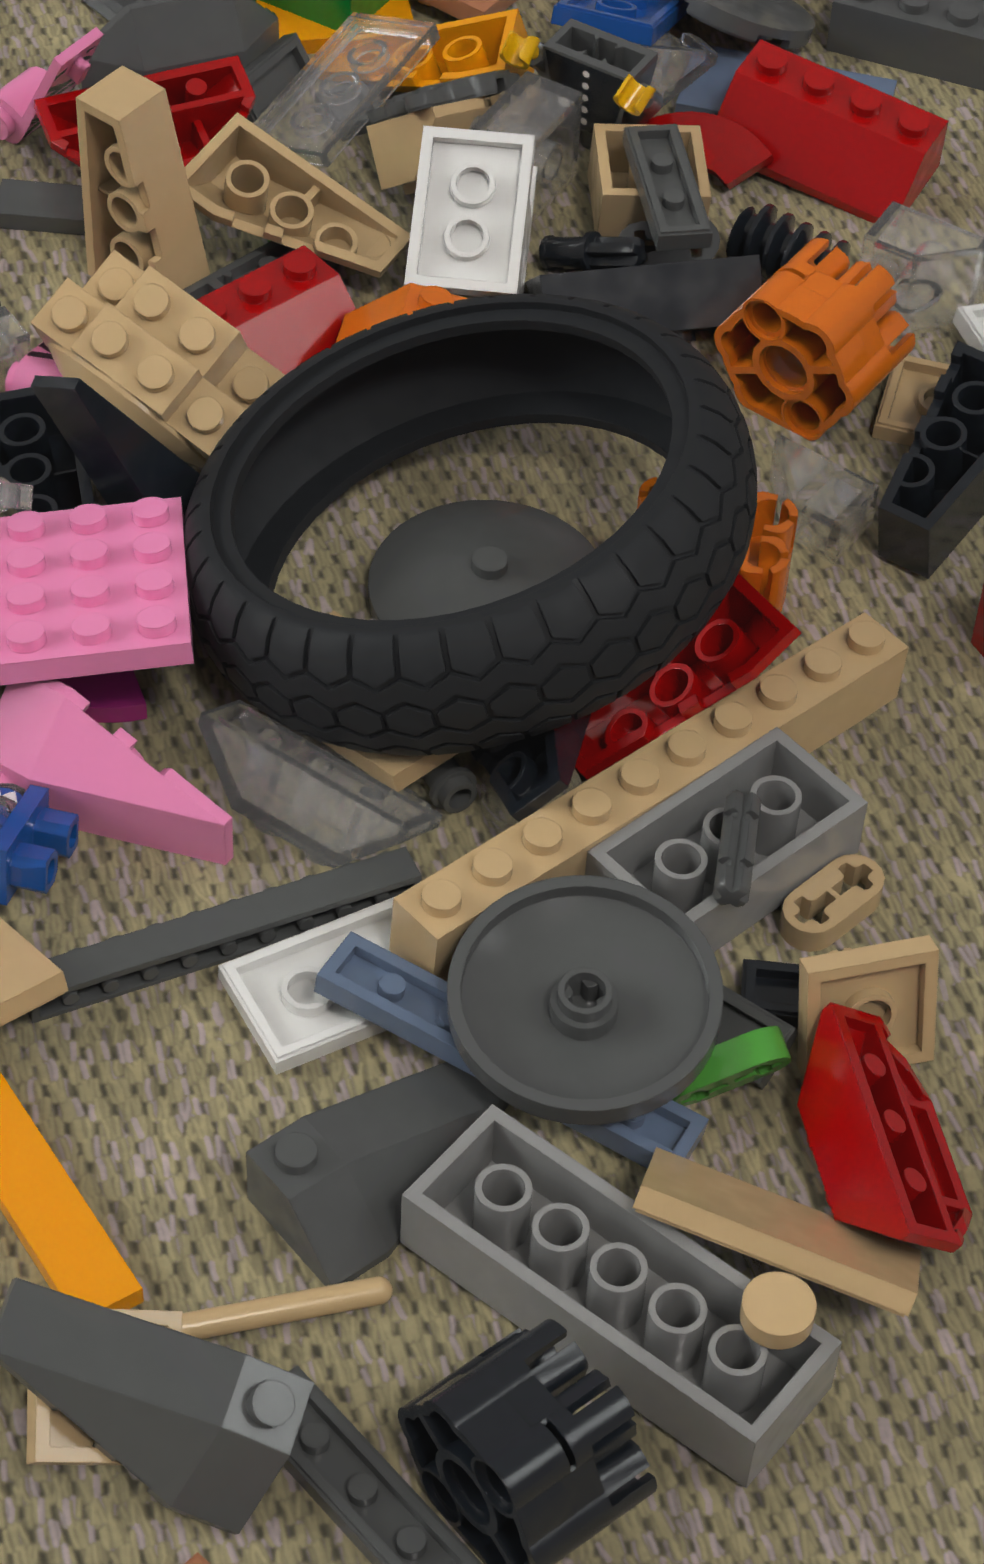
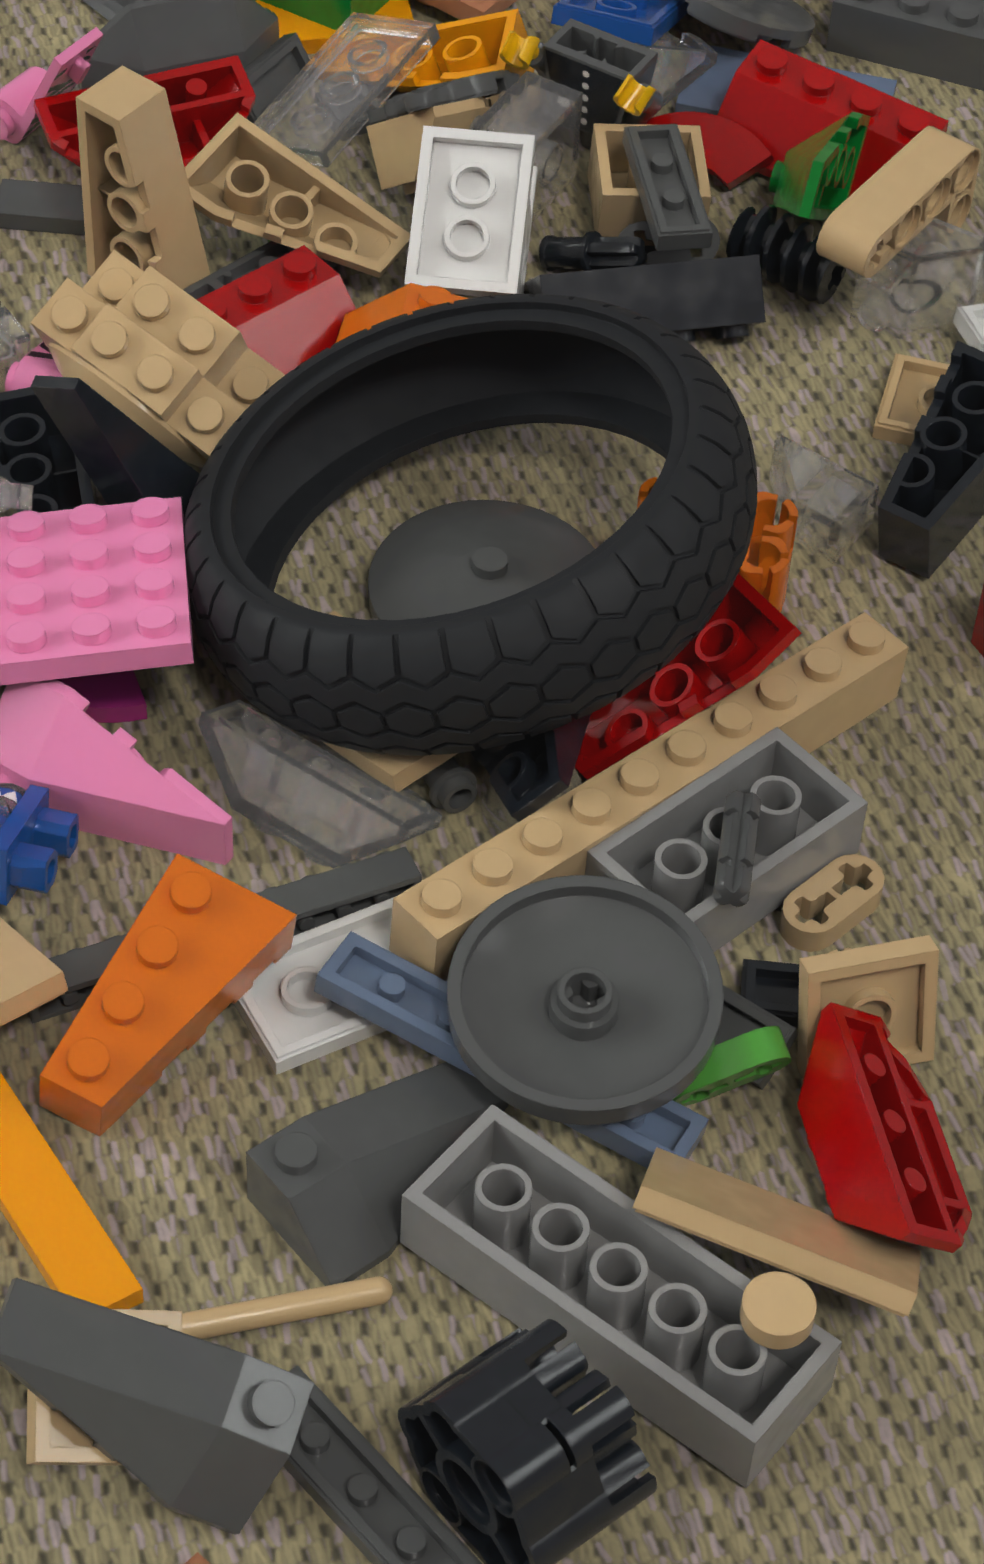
orange piece [714,238,915,441] -> none
none -> orange wedge [39,853,297,1136]
none -> green wedge [769,112,871,220]
none -> tan beam [816,126,981,278]

